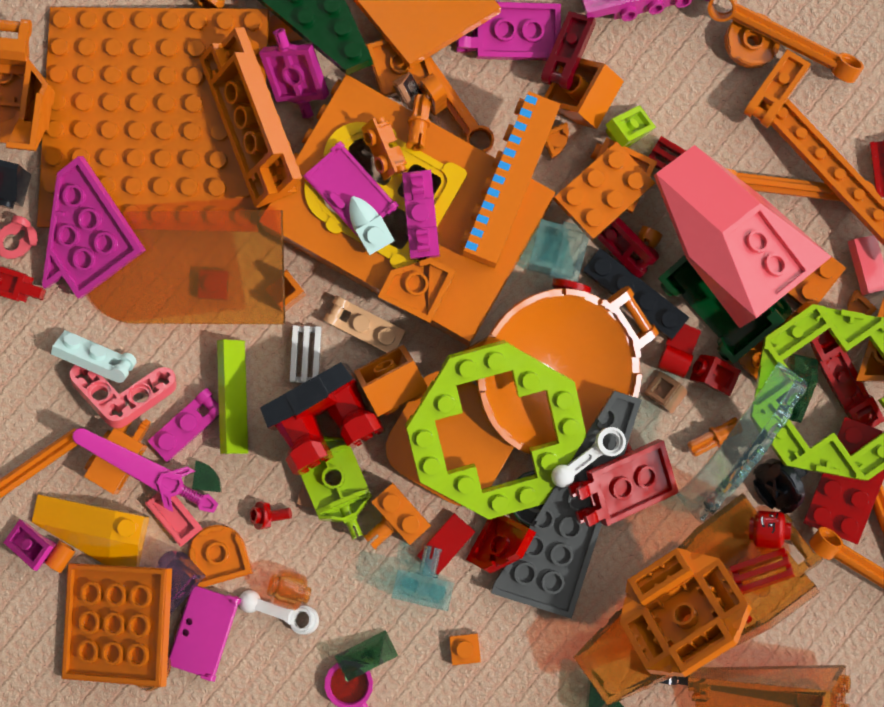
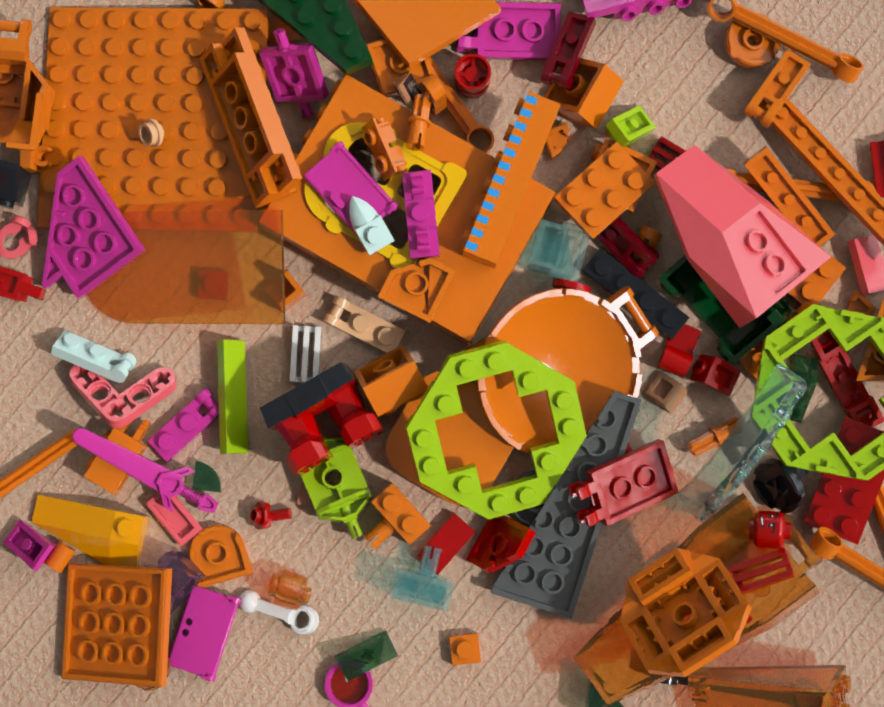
white piece [551,427,626,488] -> none
none -> orange tile [20,144,53,174]
none -> light nougat plate [138,119,164,147]
none -> red wheel [454,54,491,99]
none -> orange plate [743,146,836,246]

